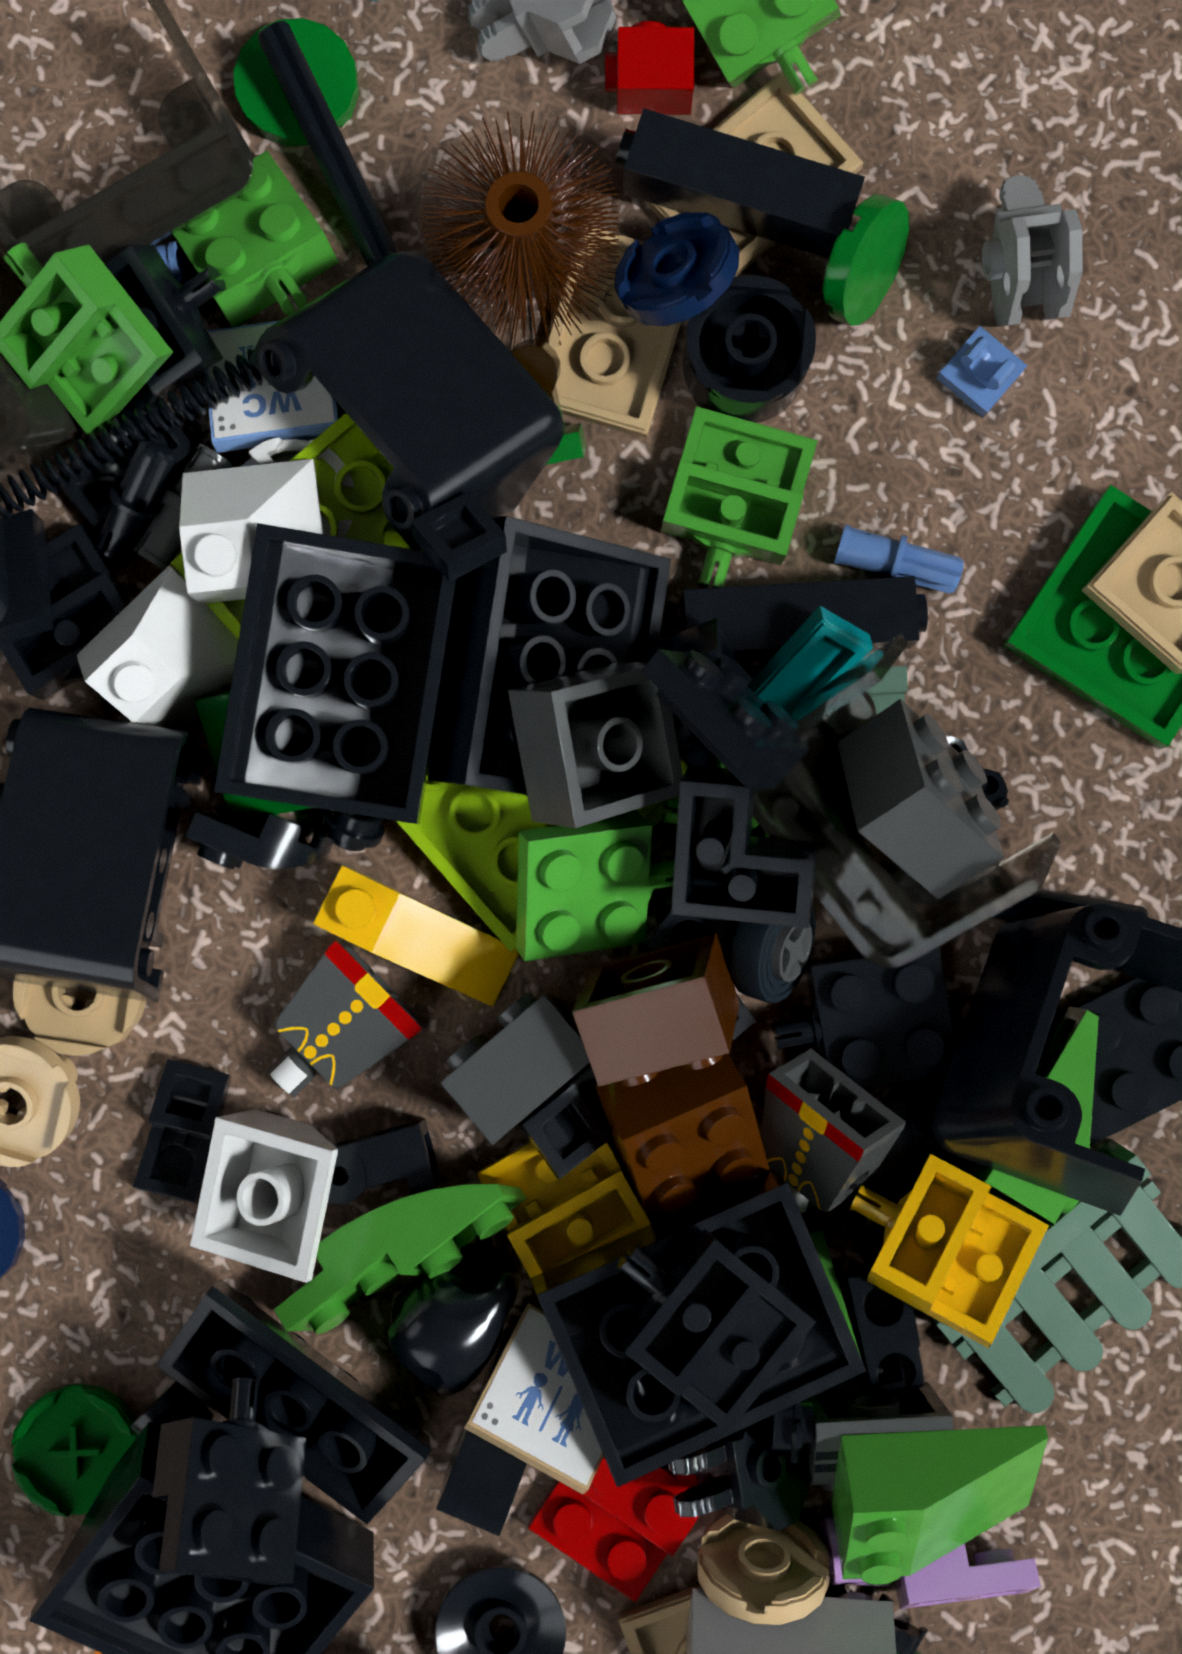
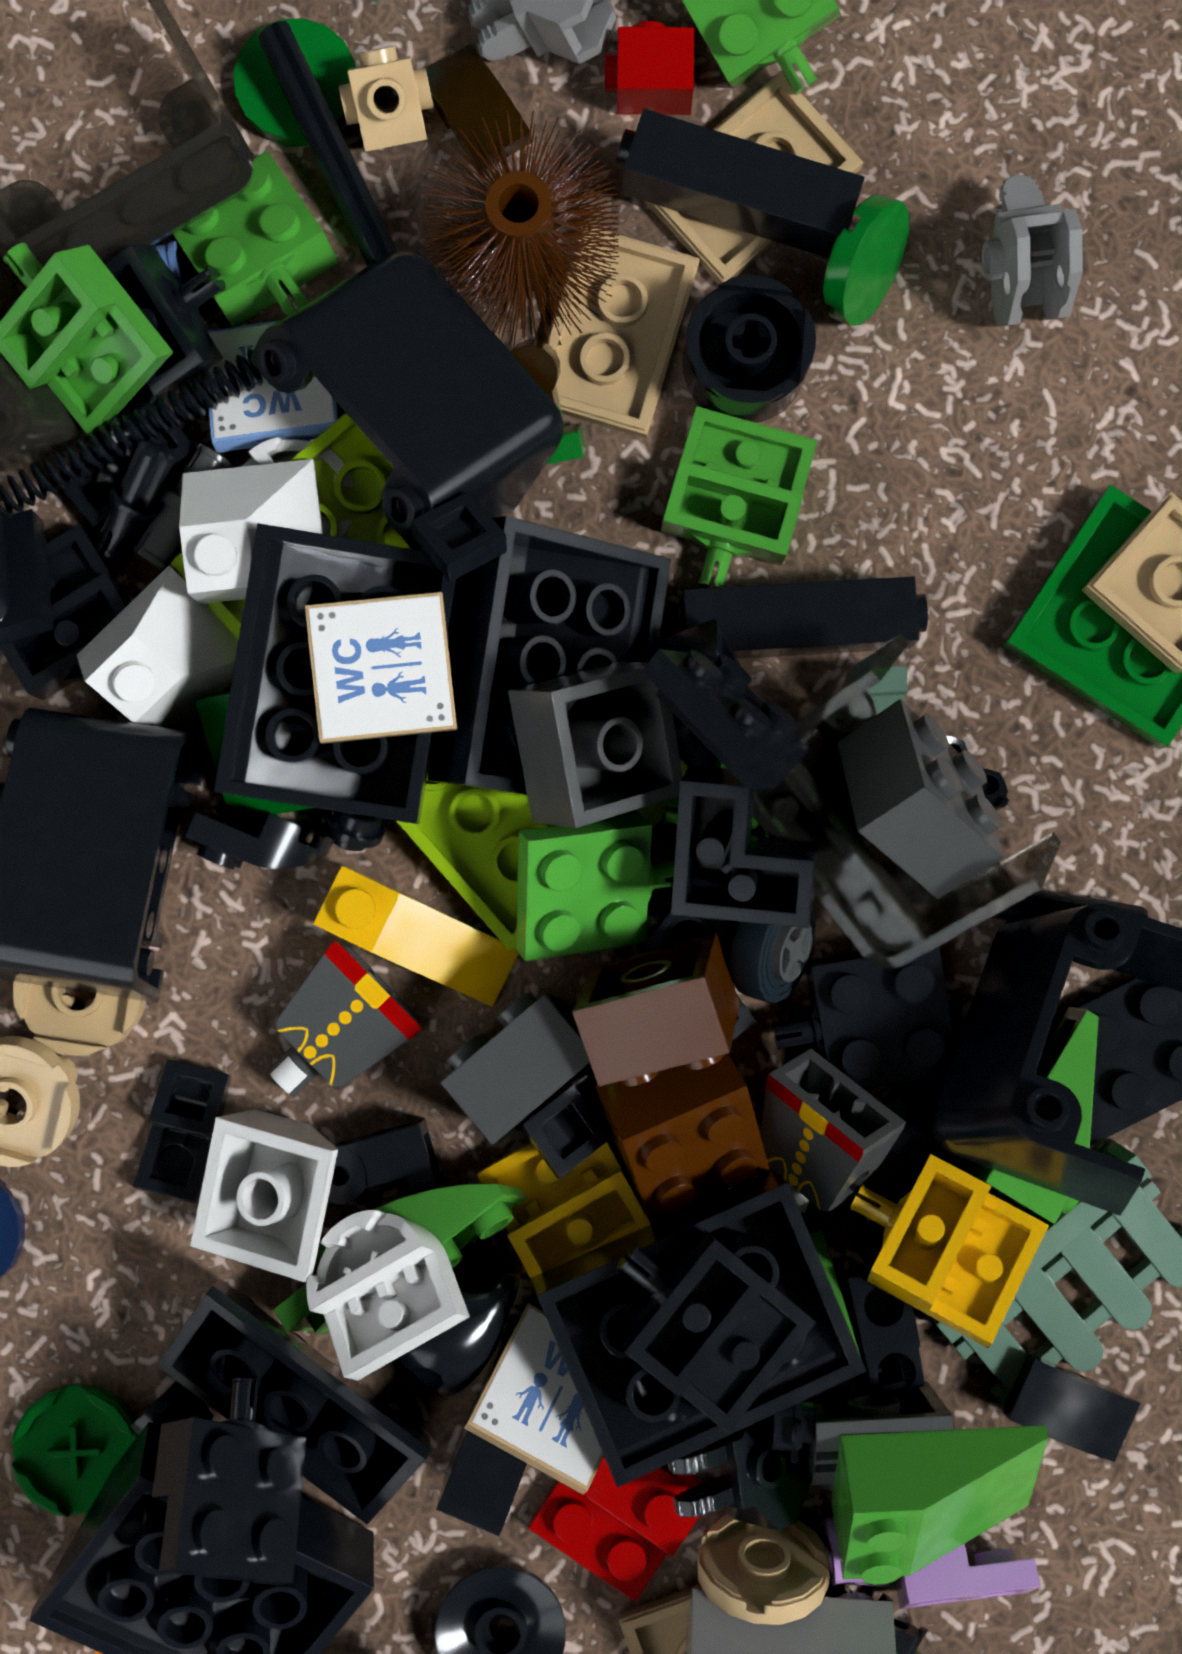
dark blue tile [614,212,739,326] -> none
teal tile [747,606,873,726] -> none
medium blue axle [834,524,964,594] -> none
medium blue tile [936,326,1028,418] -> none
none -> white tile [305,592,457,744]
none -> white slope [306,1210,470,1381]
none -> tan brick [339,46,434,152]
none -> dark brown slope [426,44,532,172]
none -> black slope [1002,1352,1141,1462]

